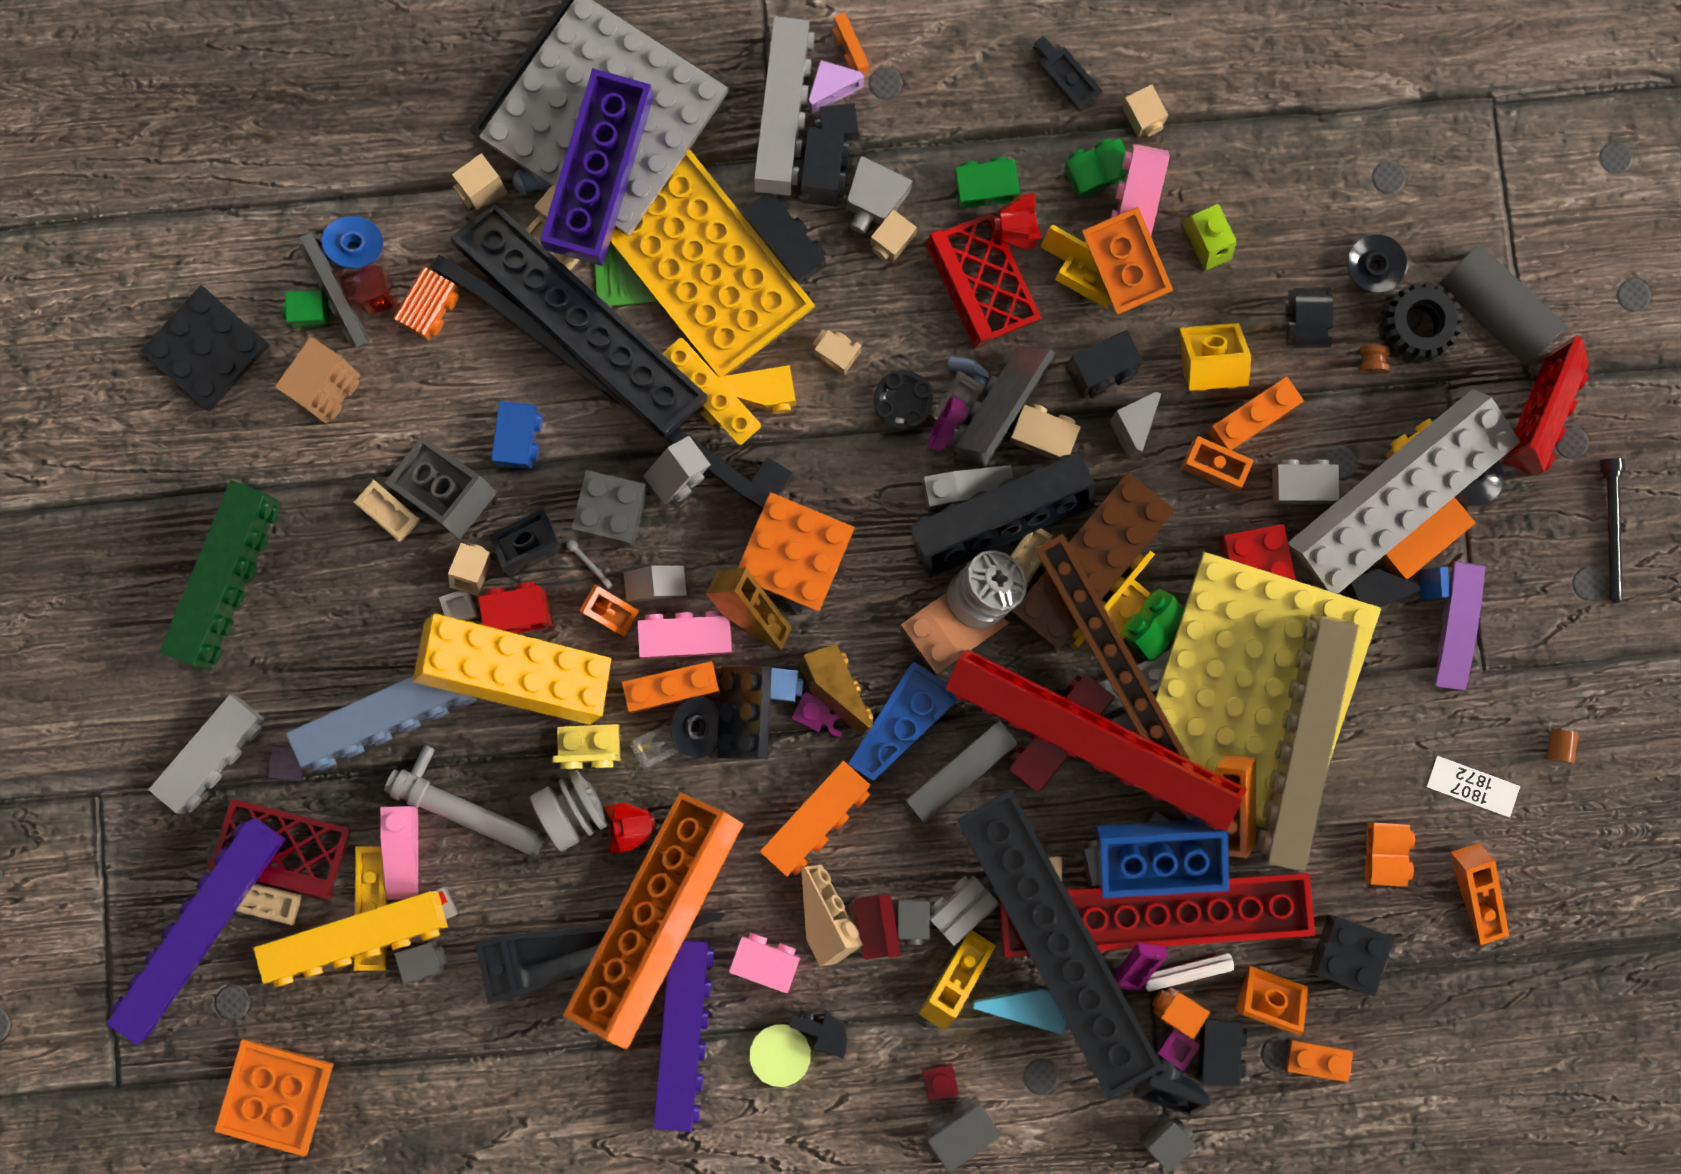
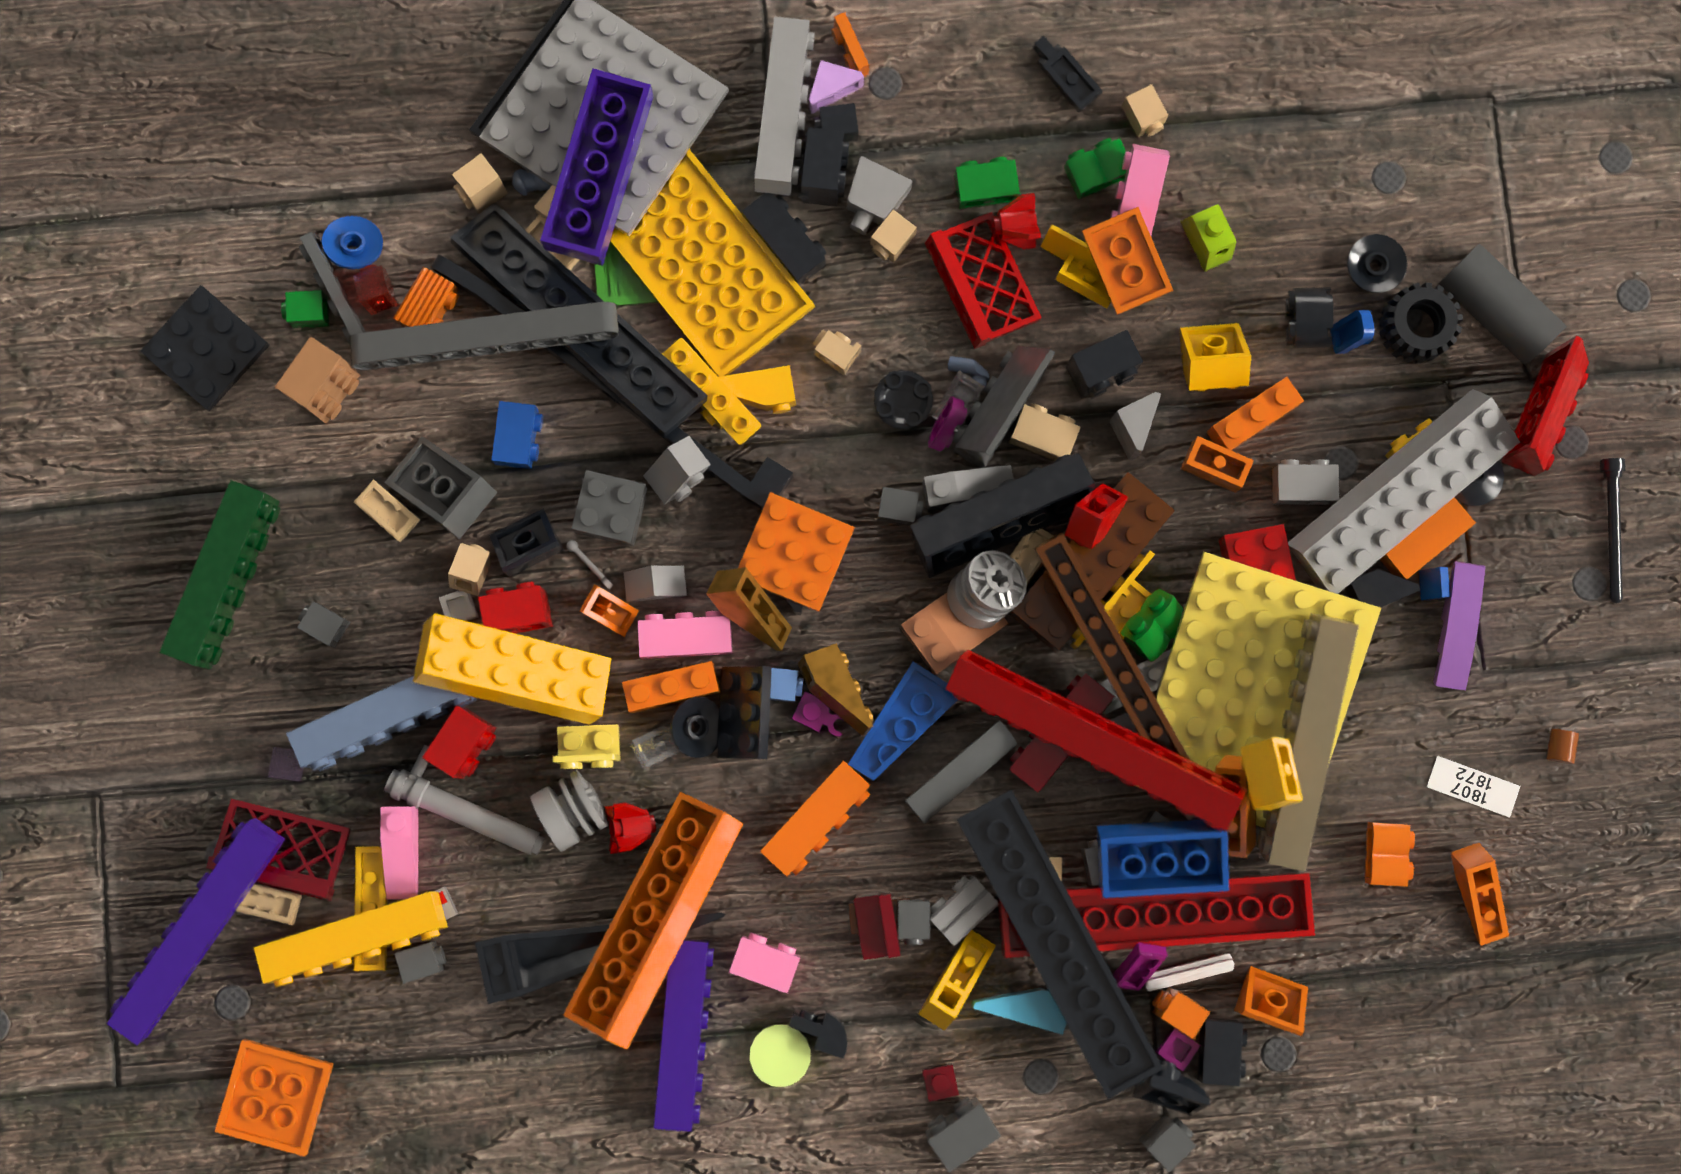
light grey brick [148,695,265,814] -> none
tan slope [801,865,863,966] -> none
orange plate [1285,1040,1353,1082] -> none
black brick [1308,915,1395,997] -> none
dark orange wheel [1359,345,1390,375] -> none
none -> dark grey brick [297,601,351,648]
none -> dark grey beam [350,302,619,370]
none -> red brick [422,705,497,779]
none -> dark grey brick [878,487,923,526]
none -> red slope [1065,483,1128,549]
none -> yellow brick [1240,738,1303,810]
none -> blue piece [1330,310,1375,354]

